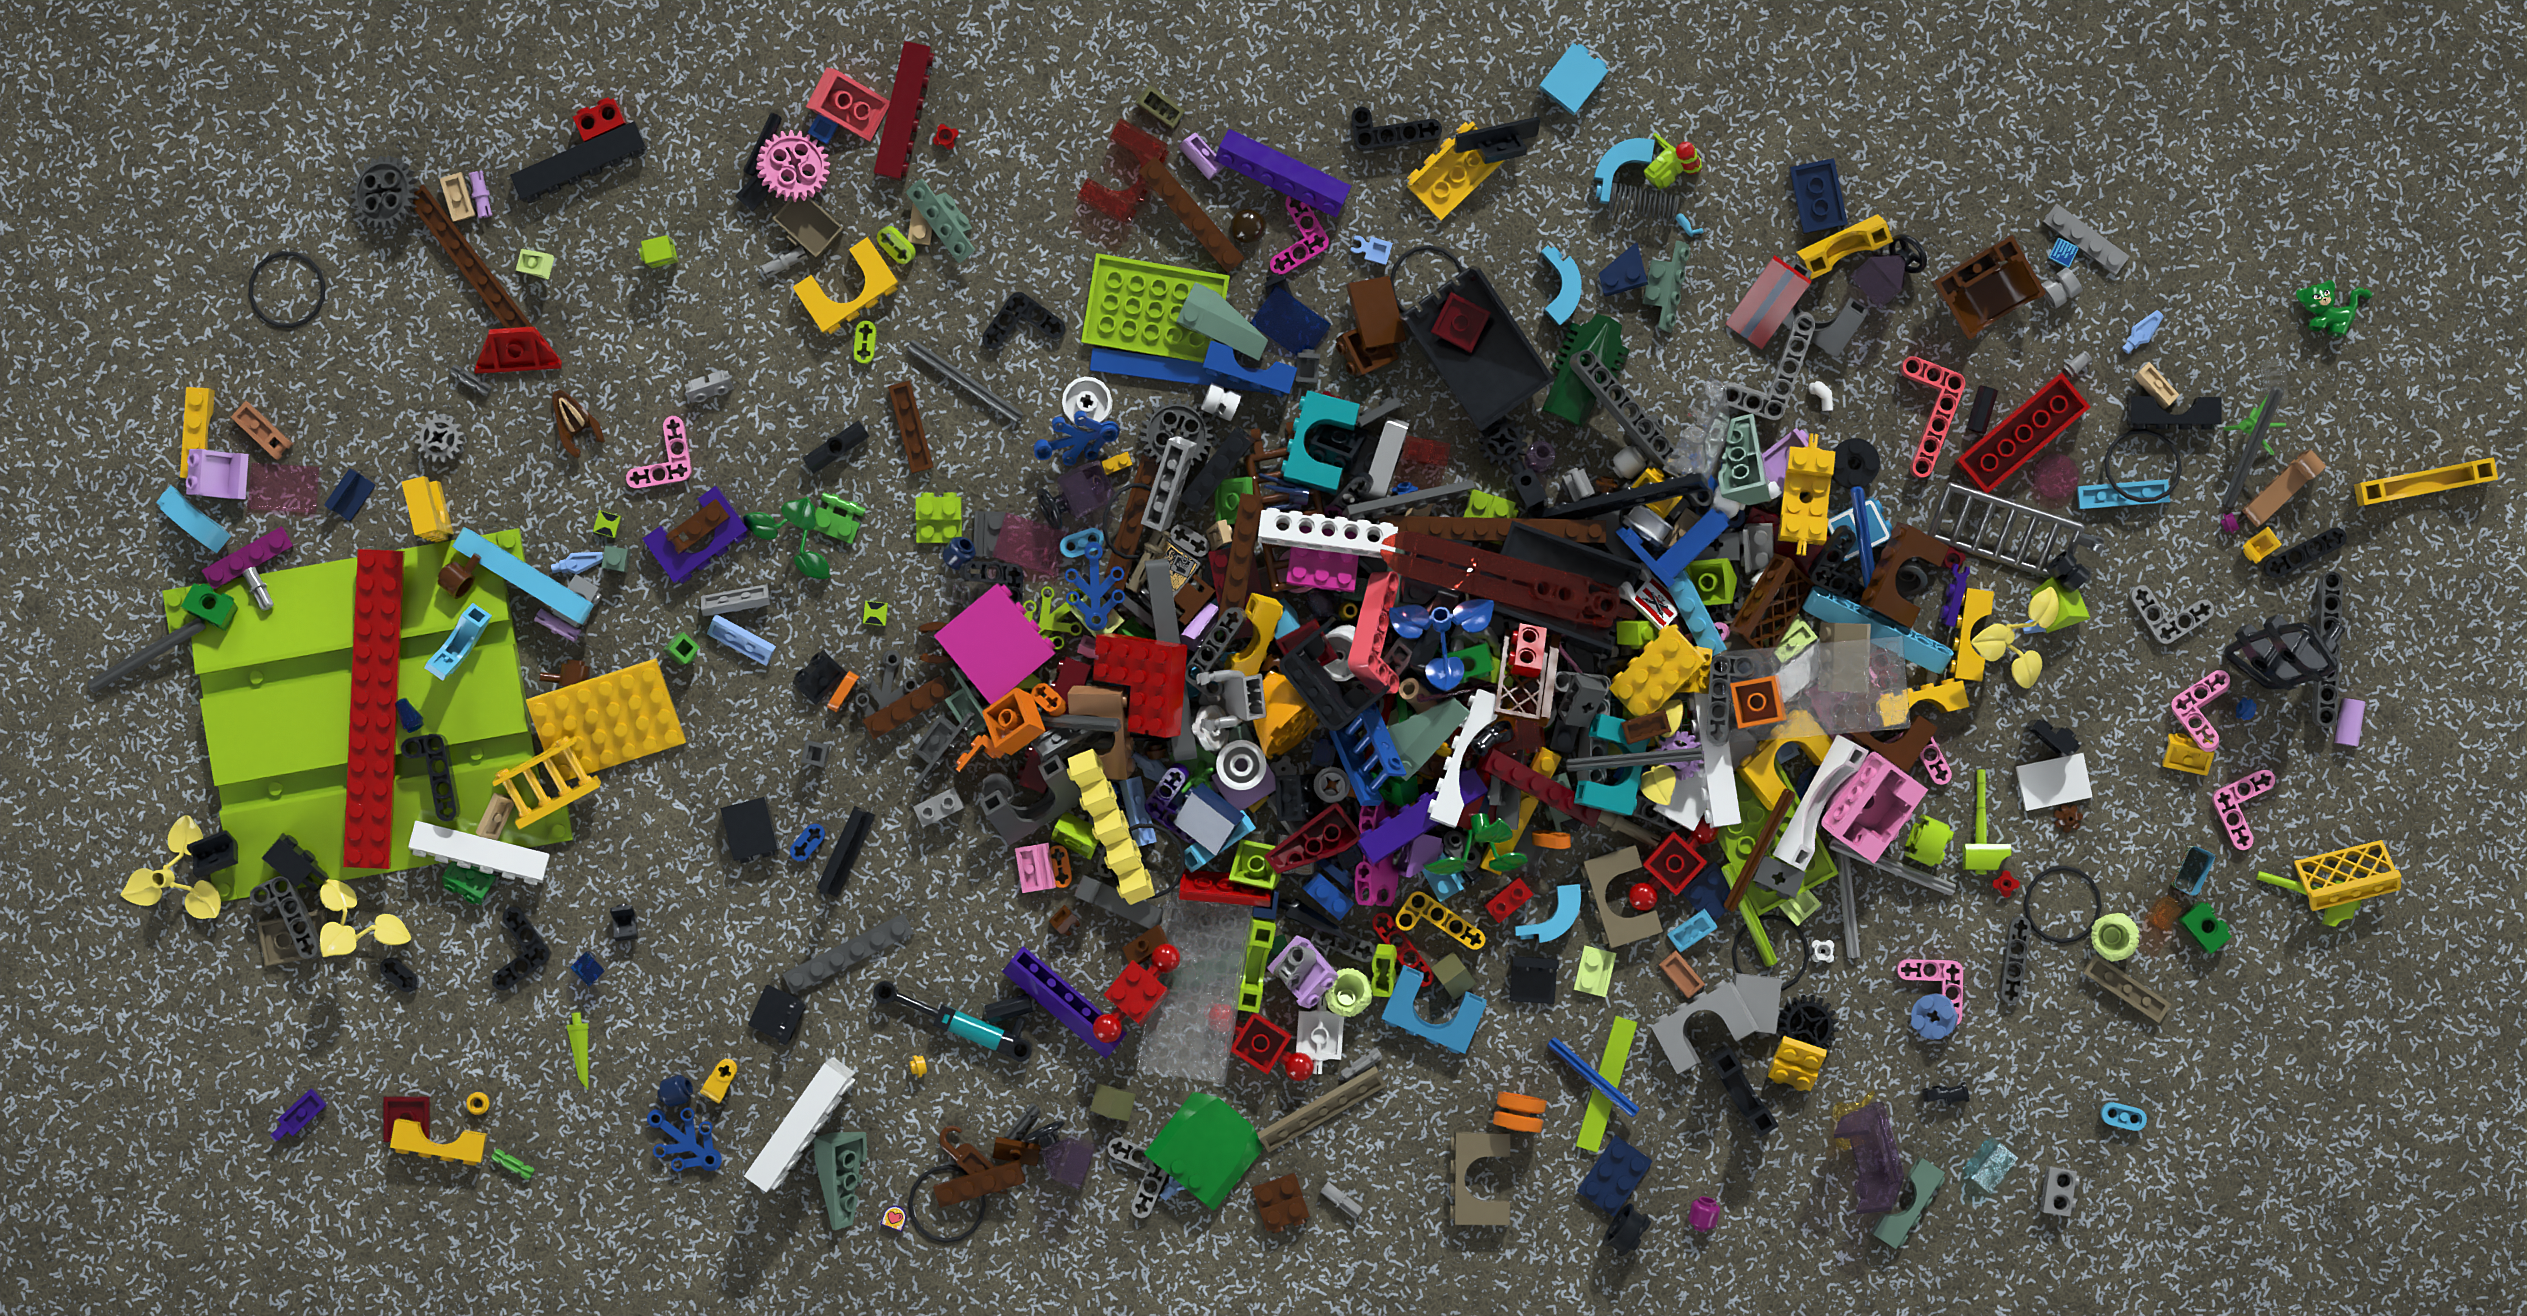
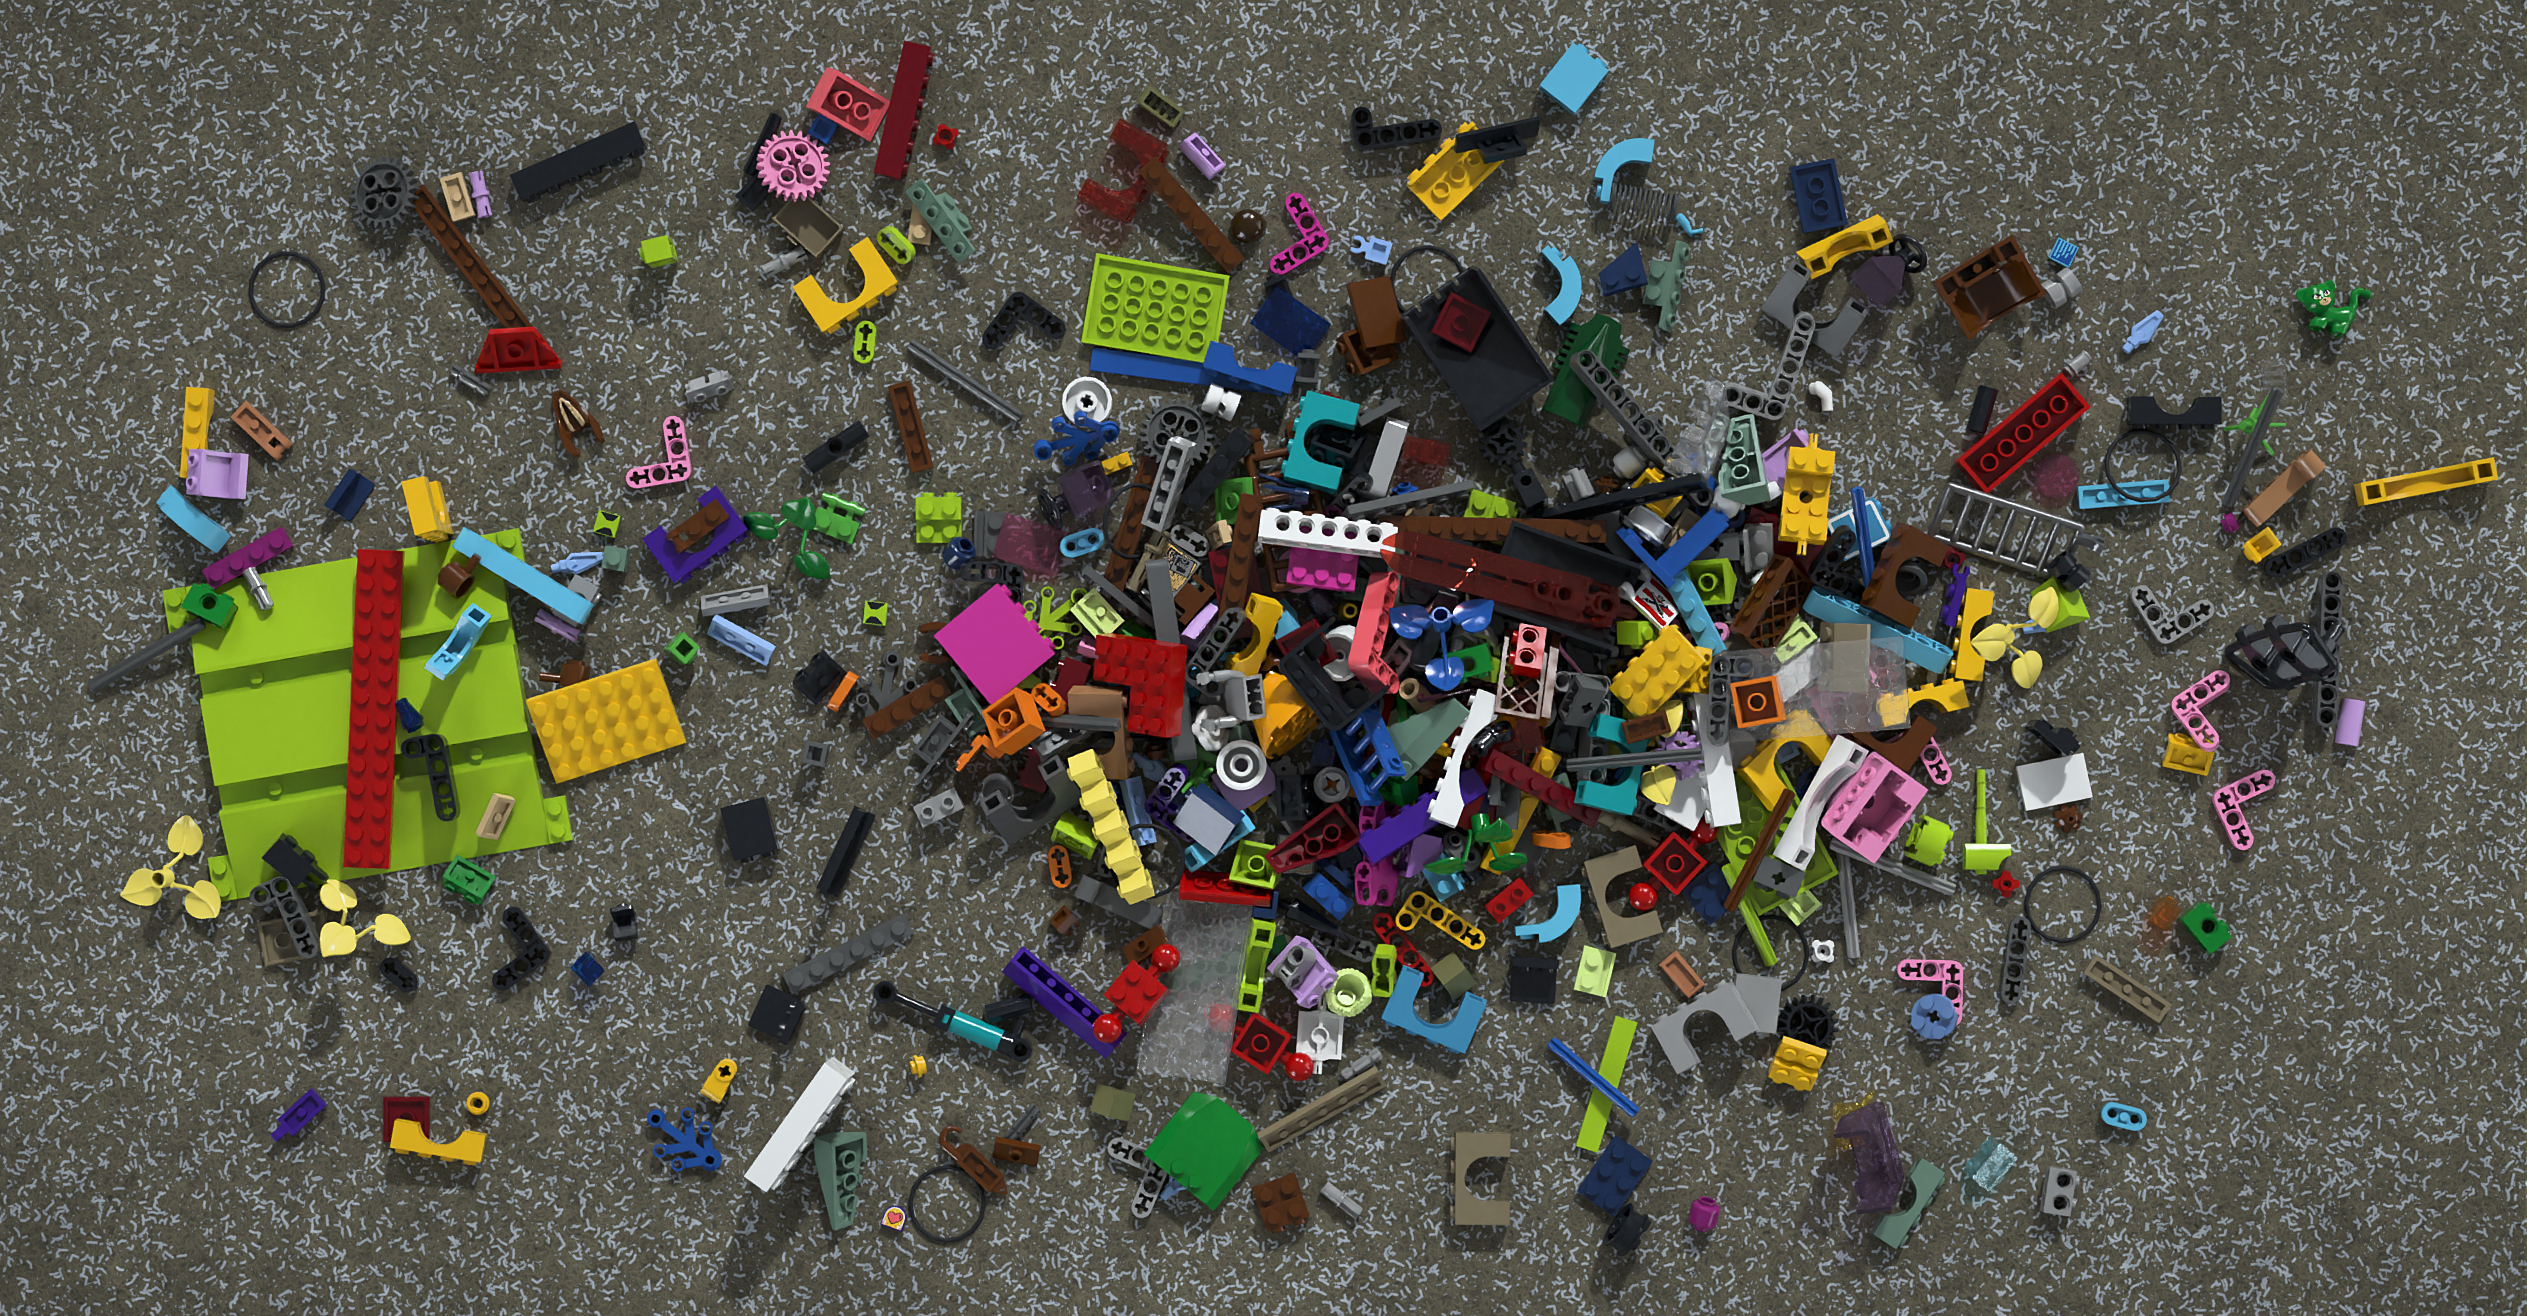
black bracket [187,830,238,878] -> none
clear pink piece [247,463,319,513] -> none
white brick [408,821,550,885] -> none
light grey gear [415,413,465,463] -> none
bright green axle [491,1149,534,1180] -> none
yellow fence [492,736,601,830] -> none
yellowish green slope [516,249,554,279] -> none
lime bar [566,1012,589,1090] -> none
red brick [573,97,627,142] -> none
dark blue head [657,1075,693,1107] -> none
blue beam [790,824,826,861] -> none
reddish brown plate [933,1160,1026,1208] -> none
bright pink plate [1015,843,1056,893] -> none
clear purple piece [1023,1120,1097,1190] -> none
blue plant [1065,542,1125,631] -> none
sand green wedge [1176,282,1268,361] -> none
dark purple brick [1214,129,1351,218] -> none
orange wheel [1493,1092,1547,1133] -> none
clear purple head [1524,441,1556,474] -> none
lime piece [1644,133,1702,190] -> none
medium azure plate [1667,908,1718,953] -> none
black arch [1705,1044,1779,1138] -> none
tile [1725,255,1812,349] -> none
black wheel [1832,438,1880,489] -> none
coral beam [1900,356,1965,479] -> none
black connector [1921,1082,1970,1107] -> none
light grey plate [2042,203,2130,275] -> none
yellowish green hair [2091,913,2140,962] -> none
tan plate [2133,362,2179,410] -> none
medium azure piece [2170,846,2215,895] -> none
blue plate [2236,697,2257,720] -> none
lime piece [2256,871,2362,927] -> none
yellow fence [2294,840,2401,911] -> none

